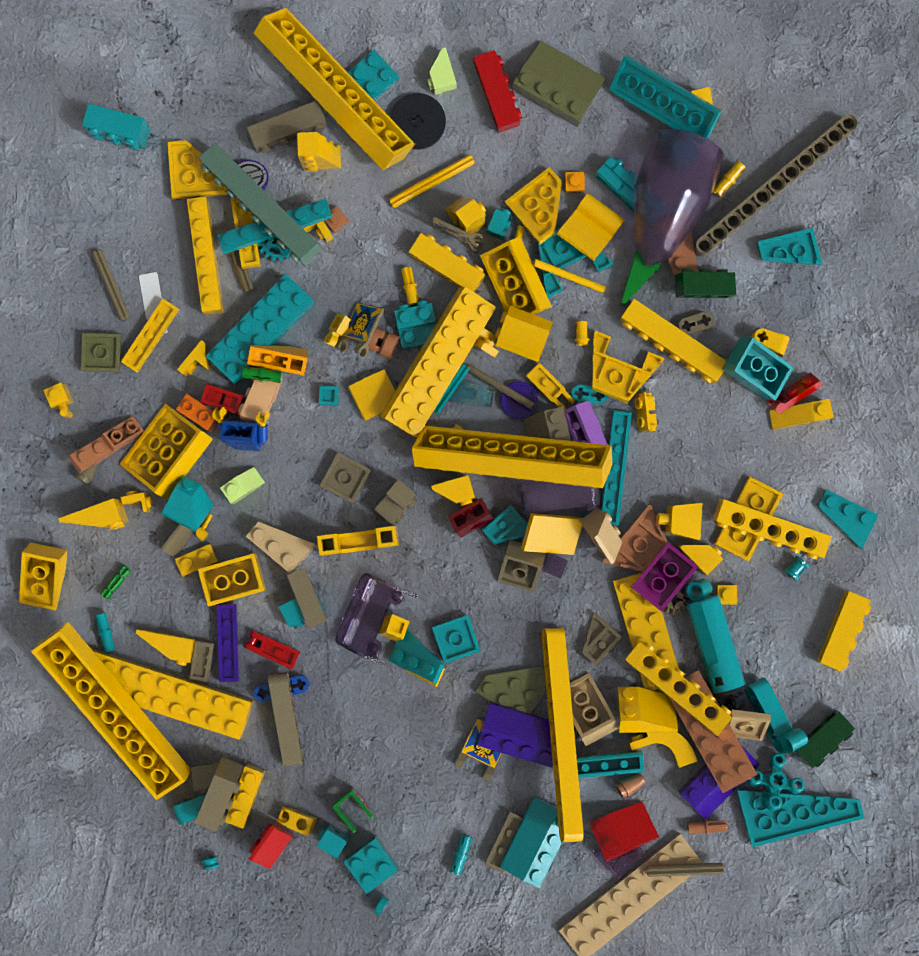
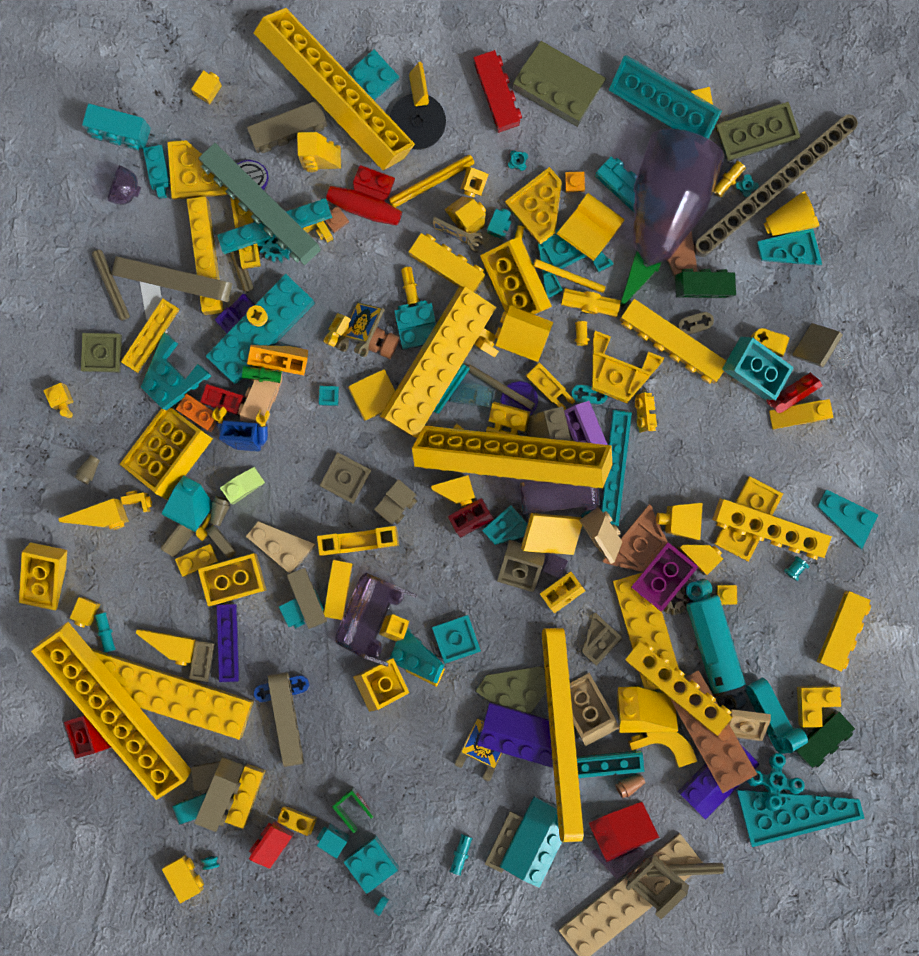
nougat slope [68,416,144,473] -> none
green axle [100,565,131,599] -> none
yellow slope [177,340,210,376] -> none
red plate [244,630,300,670] -> none
yellowish green slope [427,47,457,95] -> none
nougat axle [688,819,727,835] -> none
none -> red slope [64,715,111,759]
none -> yellow brick [69,597,100,628]
none -> clear purple cylinder [107,165,141,205]
none -> dark tan beam [111,256,233,302]
none -> teal wing [141,332,212,411]
none -> teal hinge [143,145,170,199]
none -> yellow brick [162,855,204,904]
none -> yellow brick [191,70,222,105]
none -> dark tan beam [206,525,236,558]
none -> dark tan cone [210,496,231,526]
none -> dark purple slope [215,294,255,333]
none -> yellow wheel [247,305,268,327]
none -> yellow slope [324,560,353,620]
none -> red plate [326,165,402,226]
none -> yellow slope [353,658,409,712]
none -> yellow slope [409,62,429,106]
none -> yellow brick [460,167,489,198]
none -> yellow plate [486,402,530,436]
none -> teal plate [508,150,528,171]
none -> yellow brick [540,571,585,613]
none -> yellow piece [561,288,621,317]
none -> dark tan window [626,854,689,919]
none -> olive plate [715,102,800,162]
none -> teal plate [736,174,759,197]
none -> yellow cone [763,191,820,236]
none -> dark tan tile [793,323,843,368]
none -> yellow brick [797,686,841,727]

